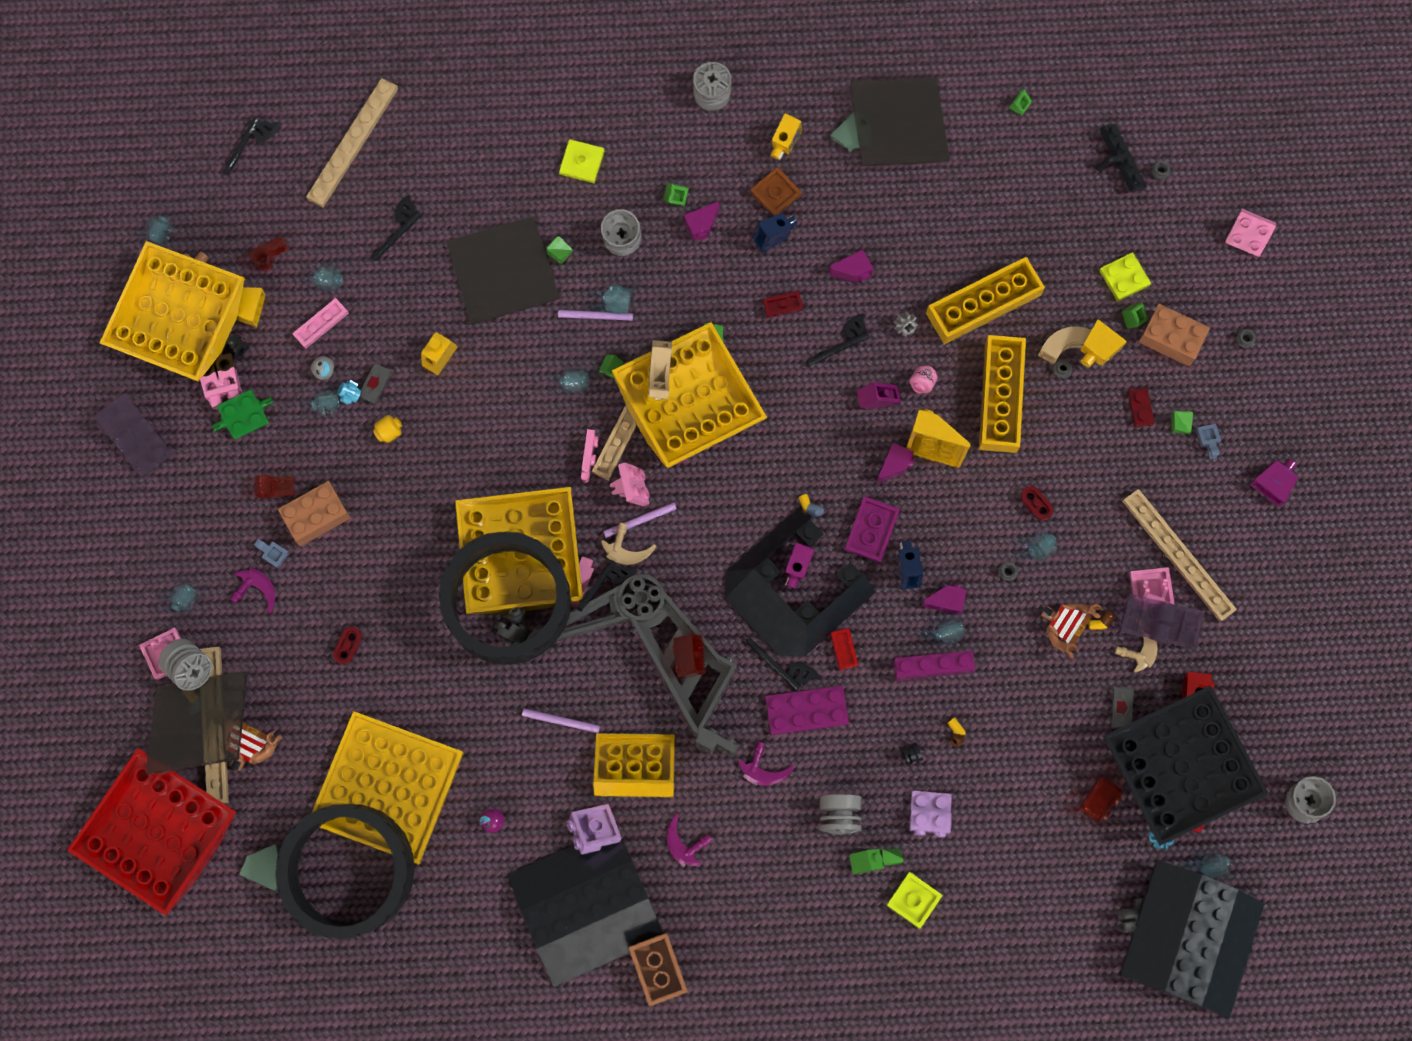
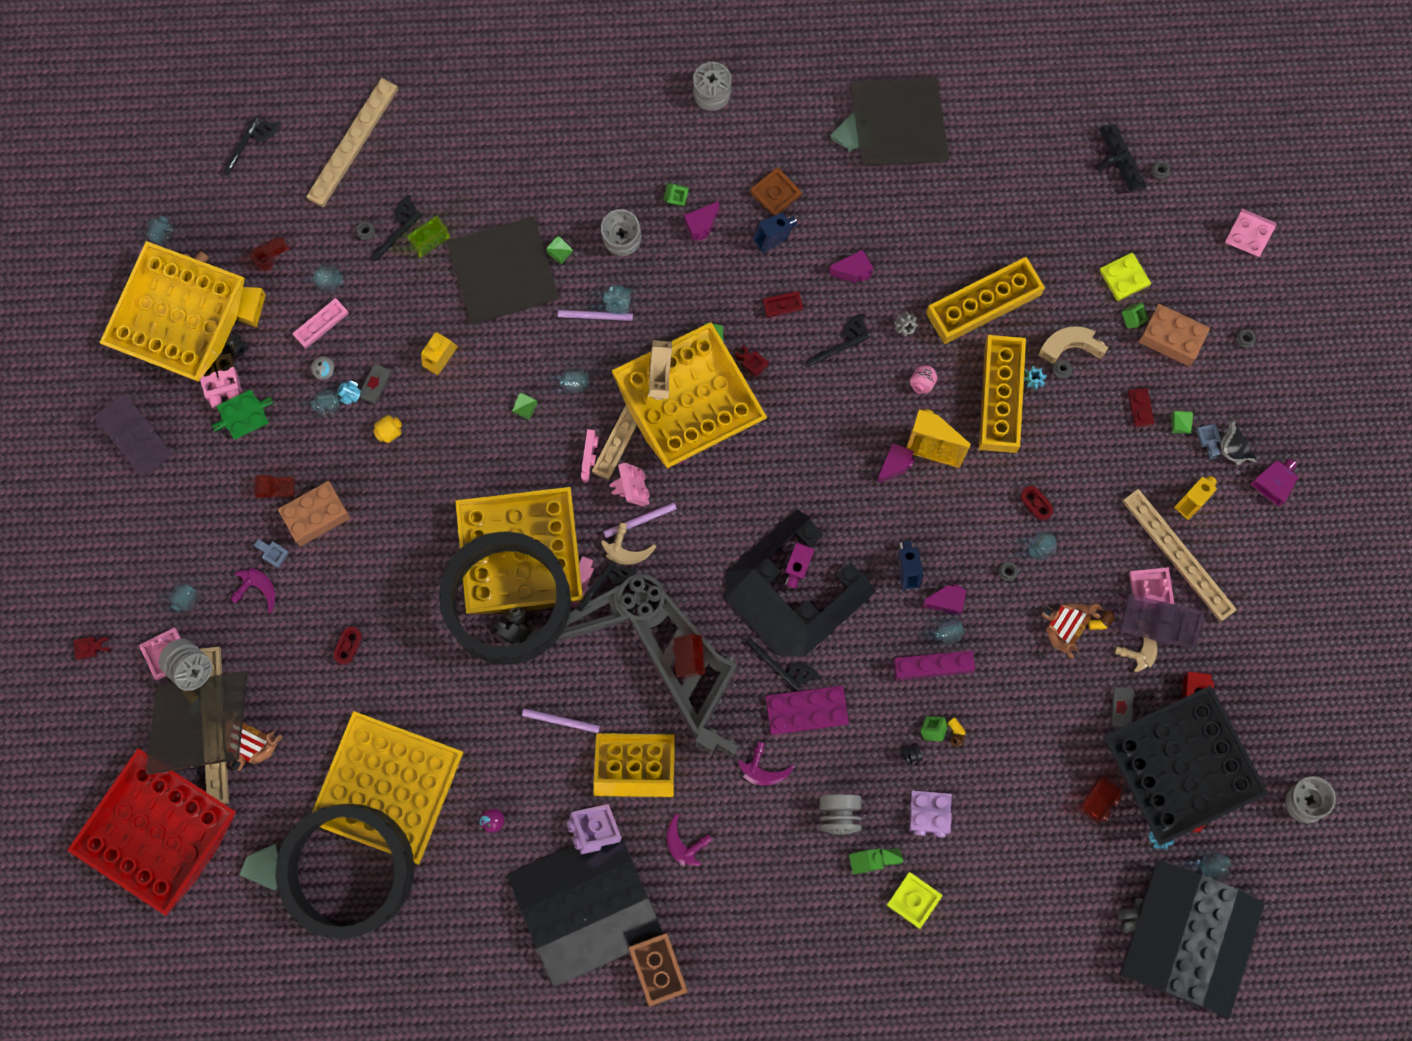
neon yellow plate [559,139,605,184] -> none
bright green slope [599,355,624,378] -> none
yellow torso [771,113,802,160] -> none
arm [799,494,824,517] -> none
red plate [830,628,859,671] -> none
magenta plate [845,496,900,563] -> none
magenta slope [856,382,901,409] -> none
bright green slope [1008,89,1032,115] -> none
yellow torso [1080,319,1127,368] -> none
none -> dark red plate [73,637,111,660]
none -> dark grey plate [356,222,375,240]
none -> clear neon green brick [407,215,450,258]
none -> bright green slope [512,392,538,420]
none -> dark red plate [735,345,769,377]
none -> bright green slope [921,716,948,742]
none -> medium azure gear [1024,366,1047,391]
none -> yellow torso [1174,476,1217,520]
none -> hat [1220,420,1257,466]

